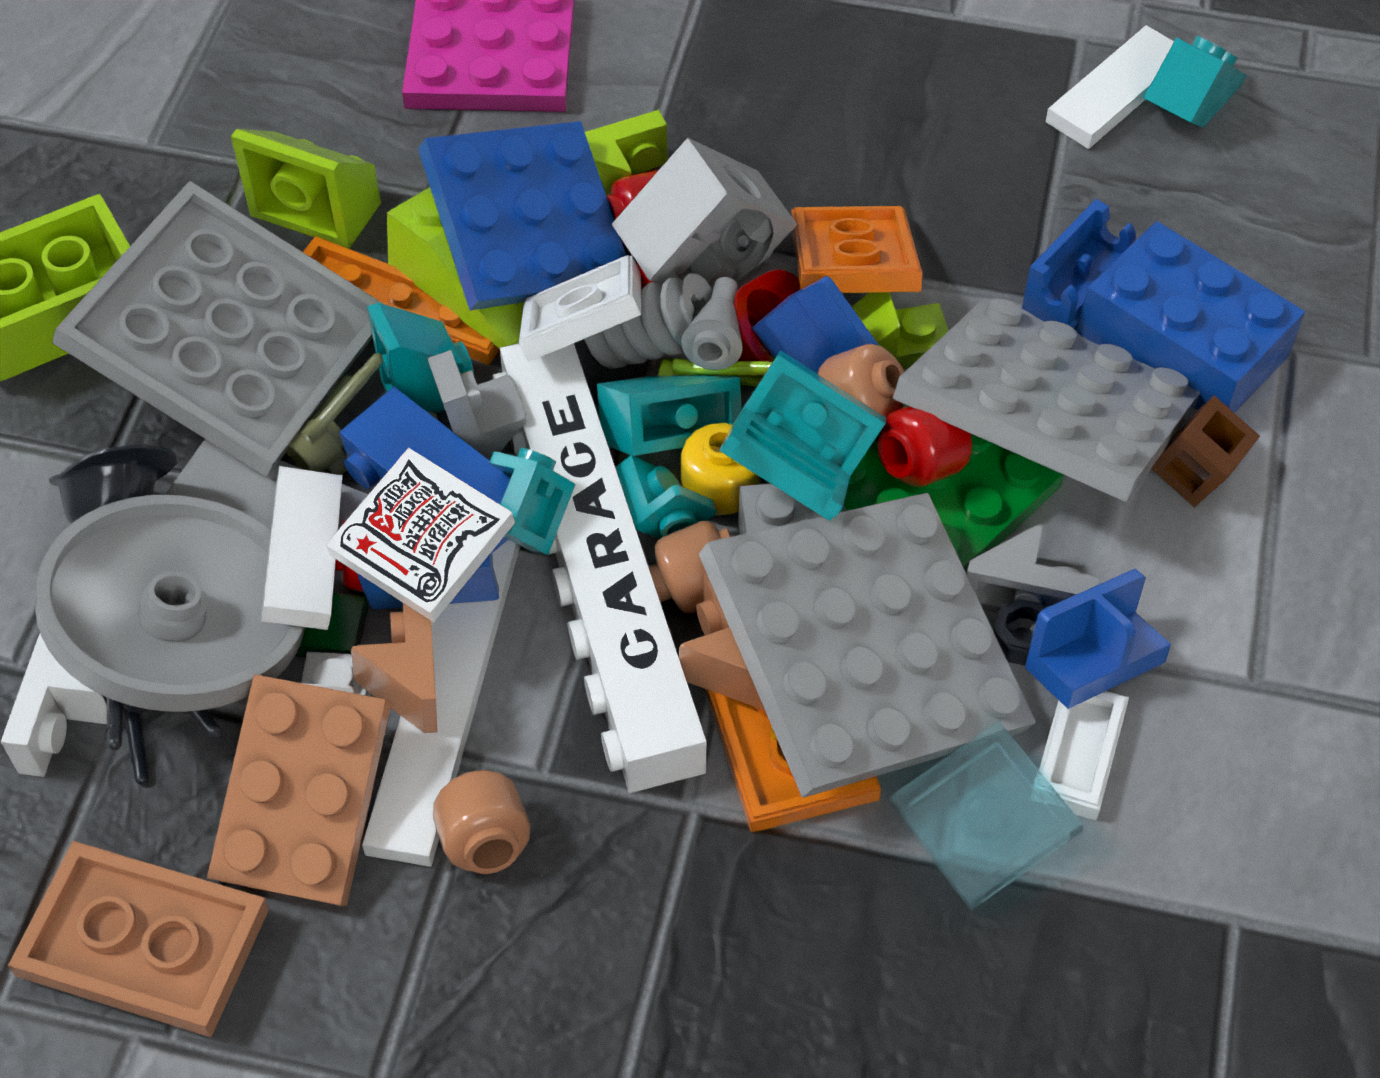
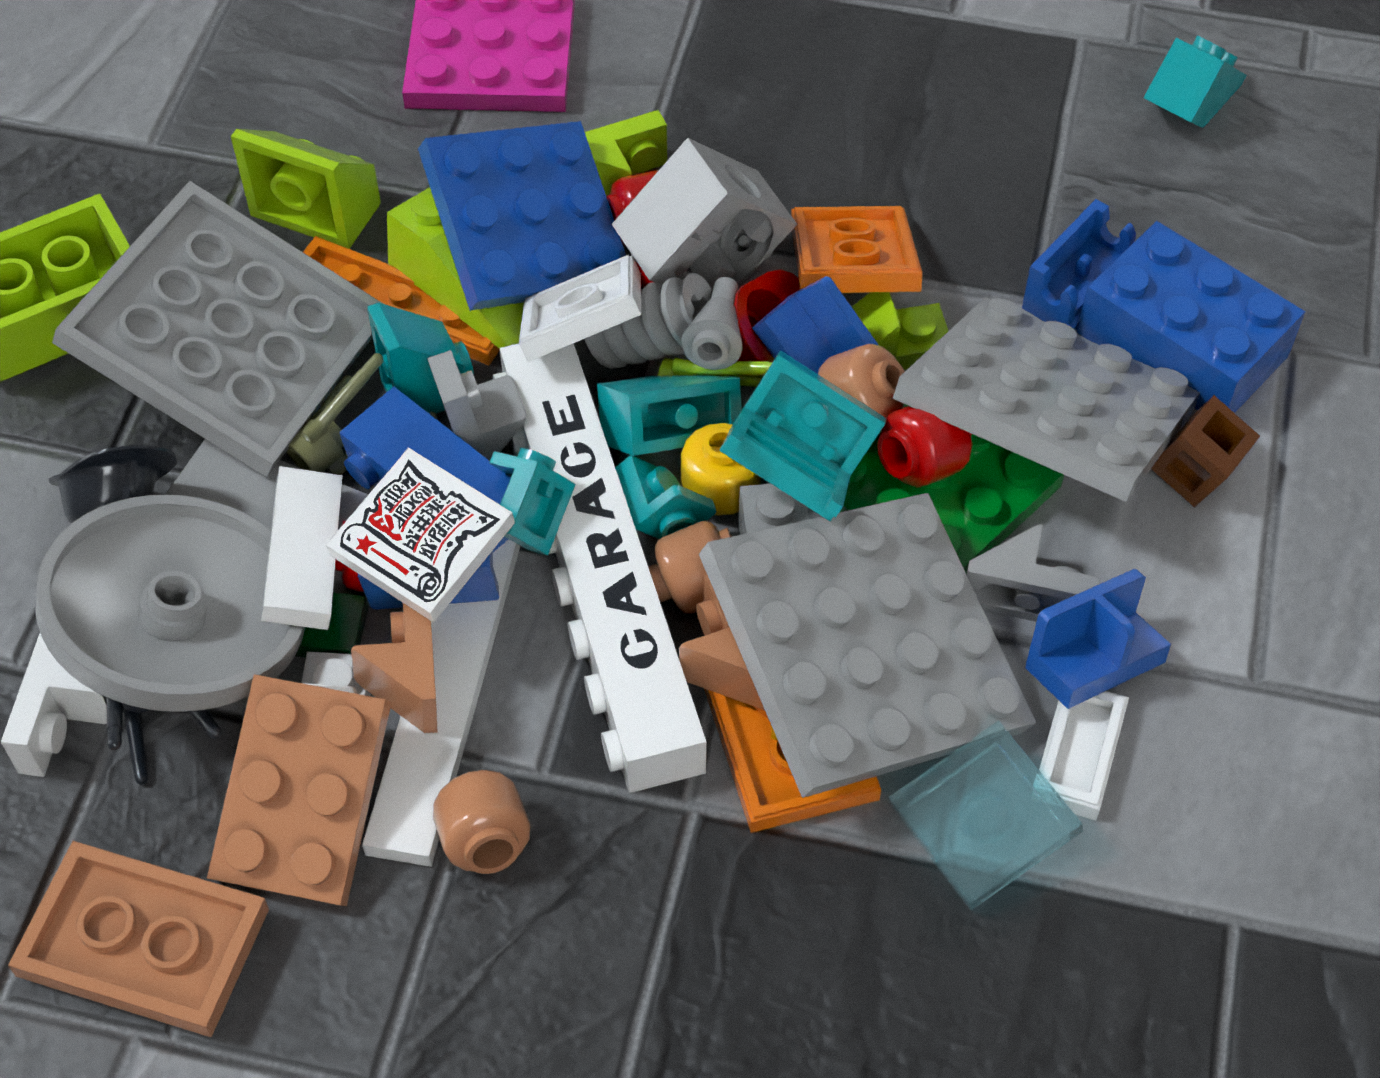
black tile [994,599,1046,666] -> none
white tile [1046,25,1174,149] -> none

